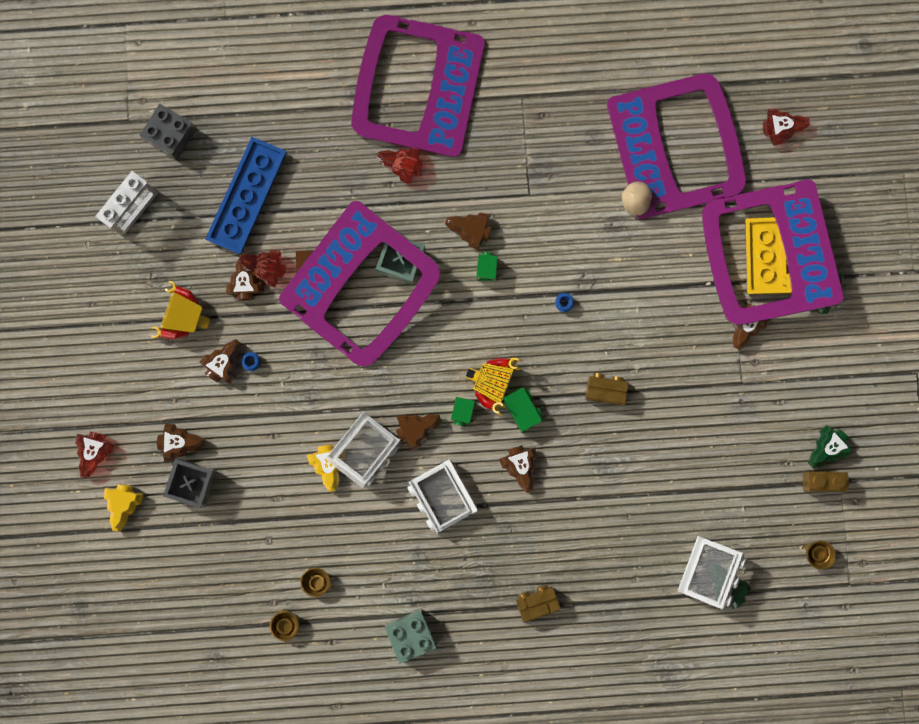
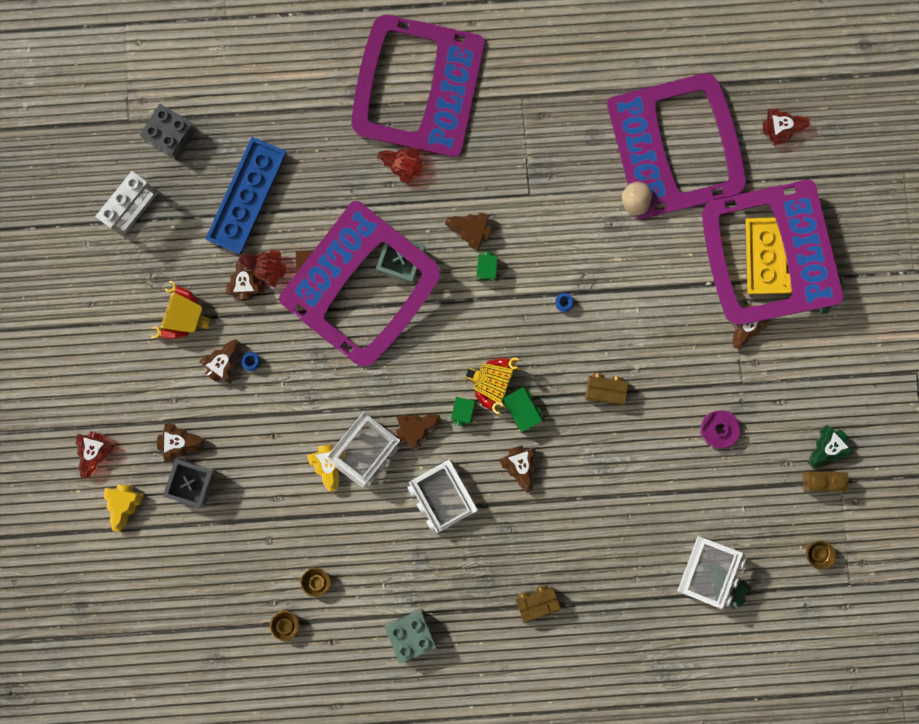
none -> magenta plate [700,410,740,448]

